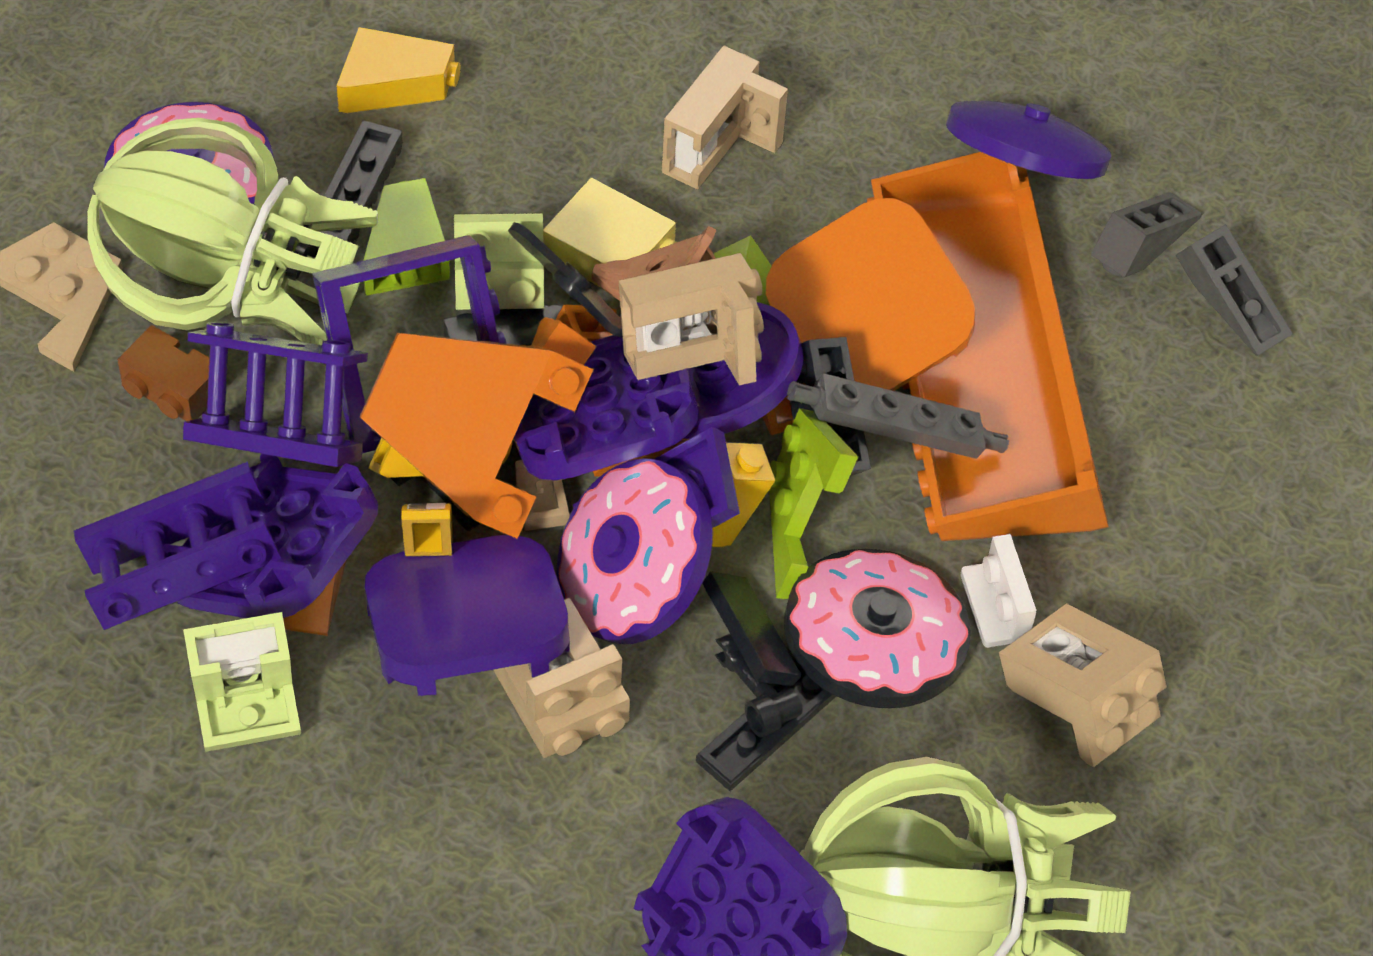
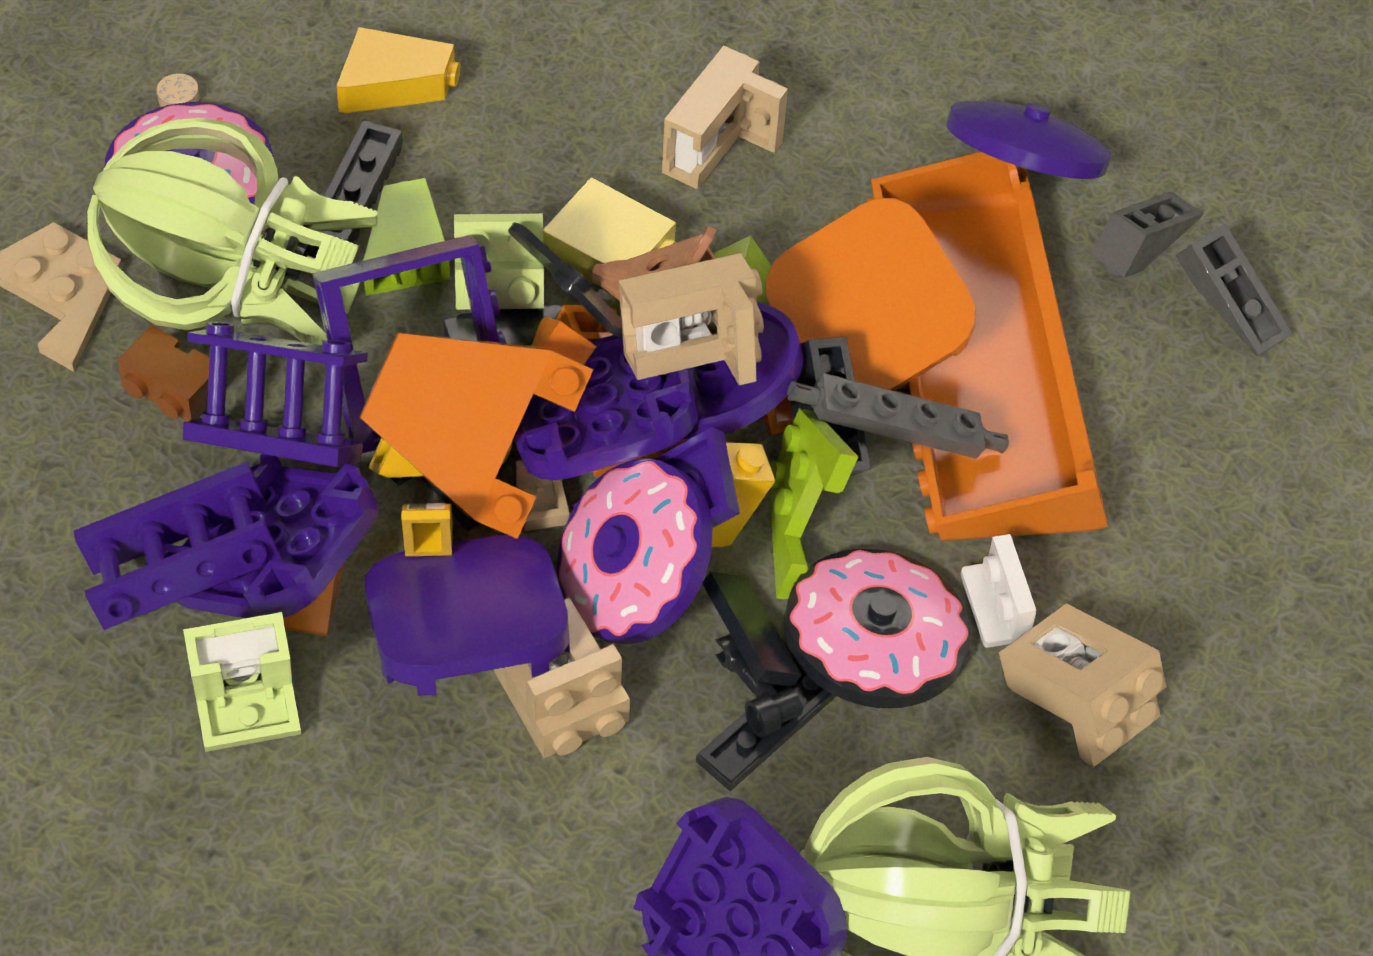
none -> tan tile [157,74,199,107]

